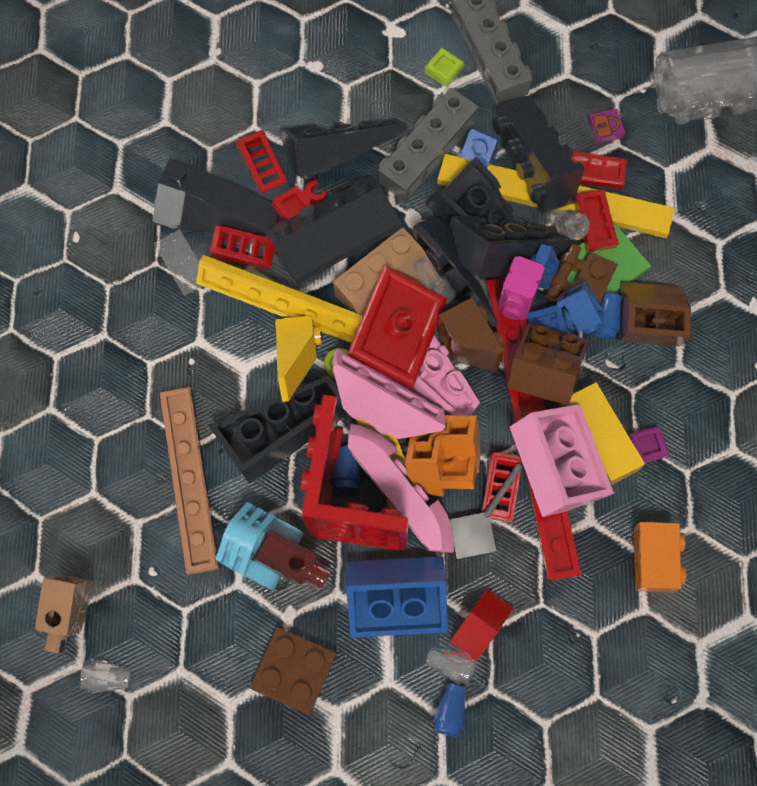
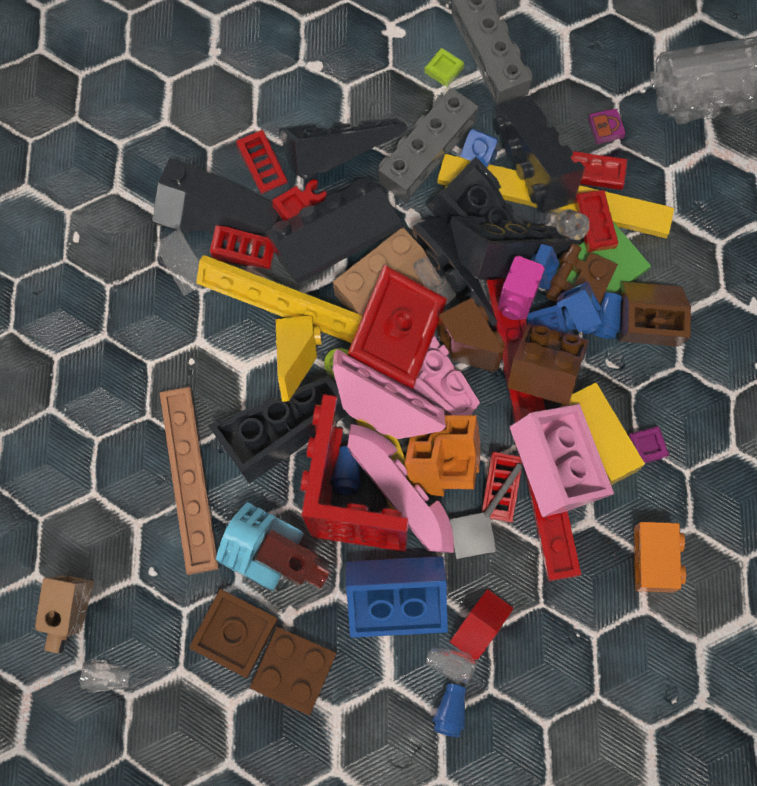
none -> reddish brown plate [189,589,279,679]

